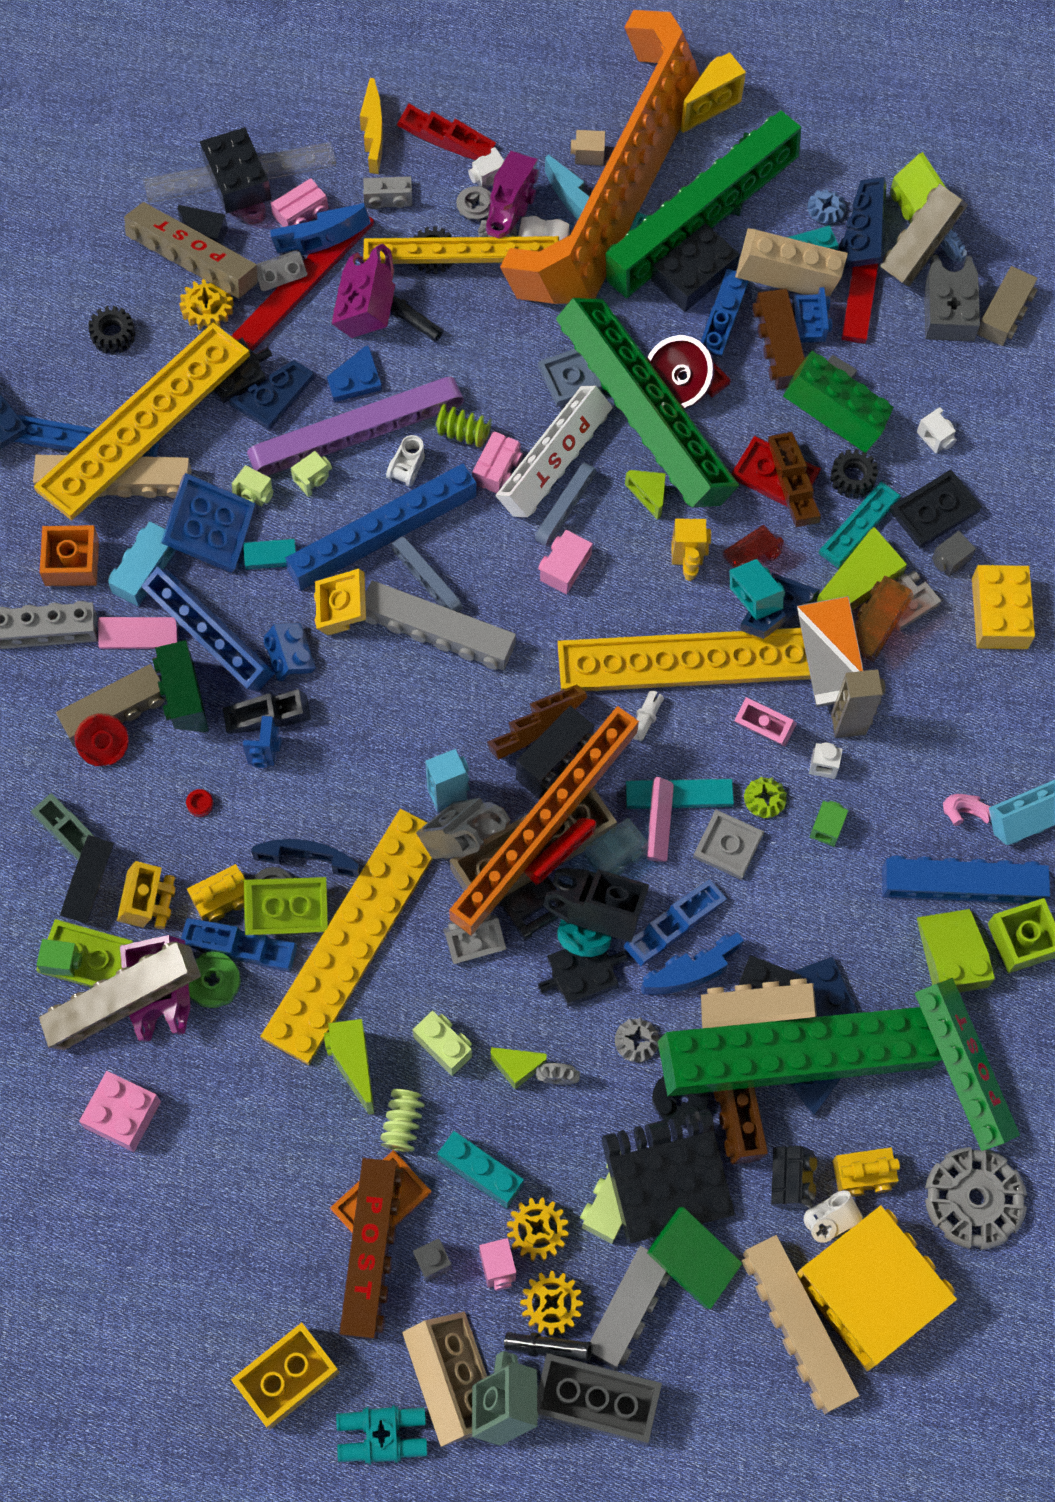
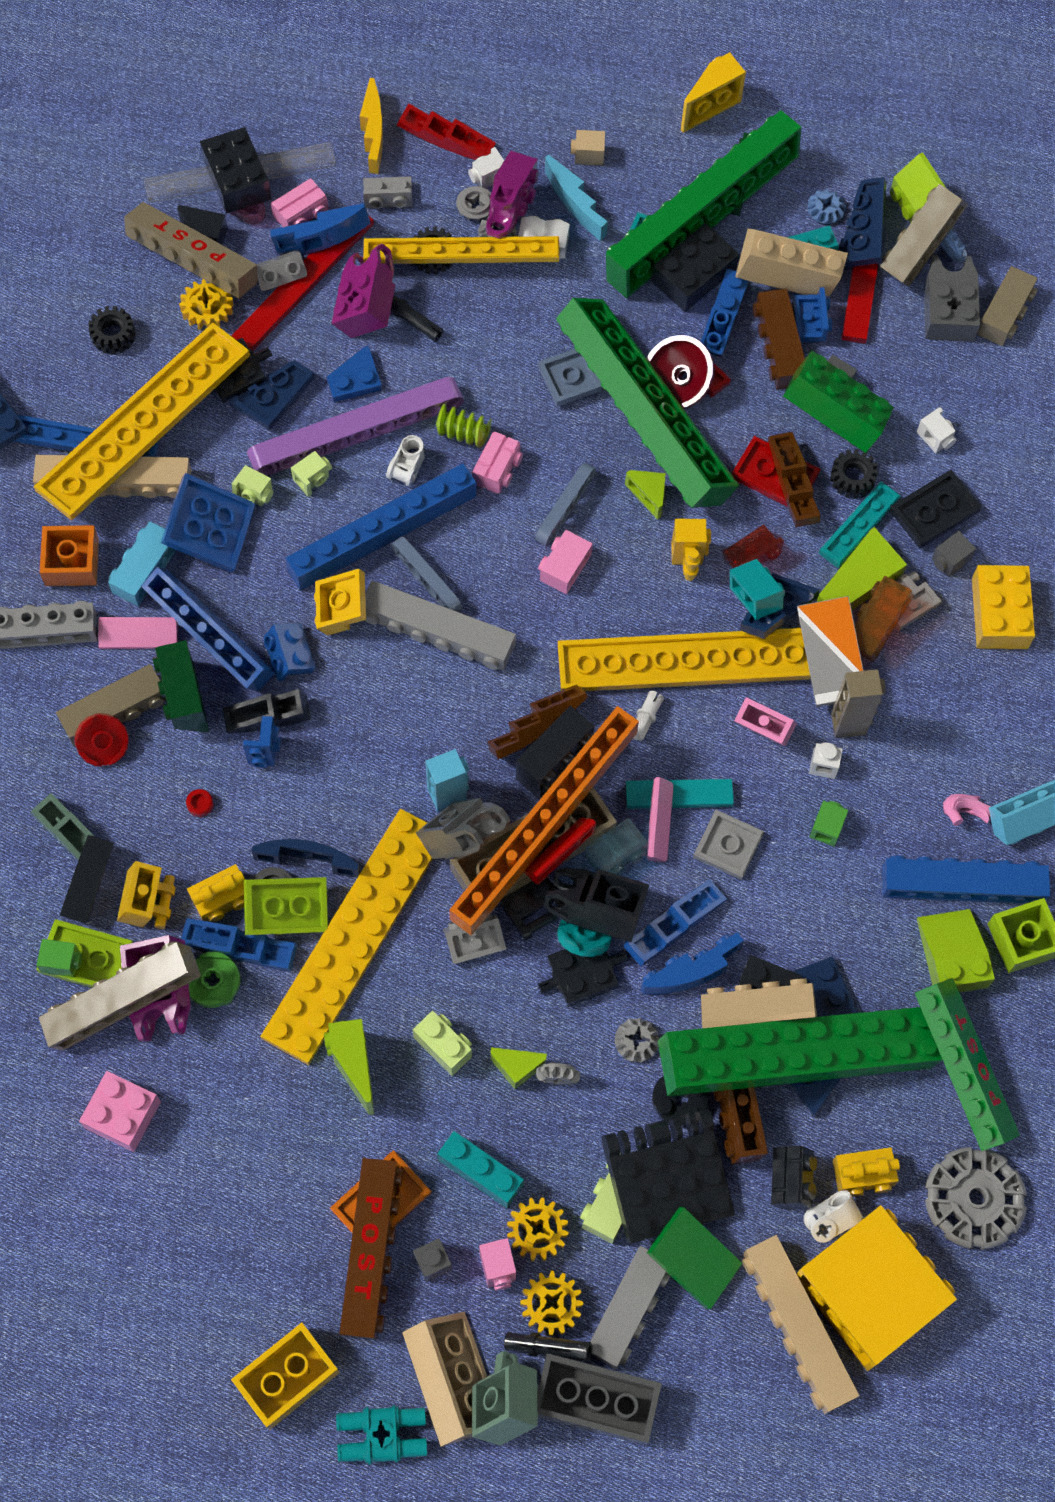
teal tile [244,539,296,570] -> none
yellowish green piece [381,1089,425,1152] -> none
white brick [495,386,613,517] -> none
orange arch [500,10,700,304] -> none
lime gear [744,776,787,818] -> none

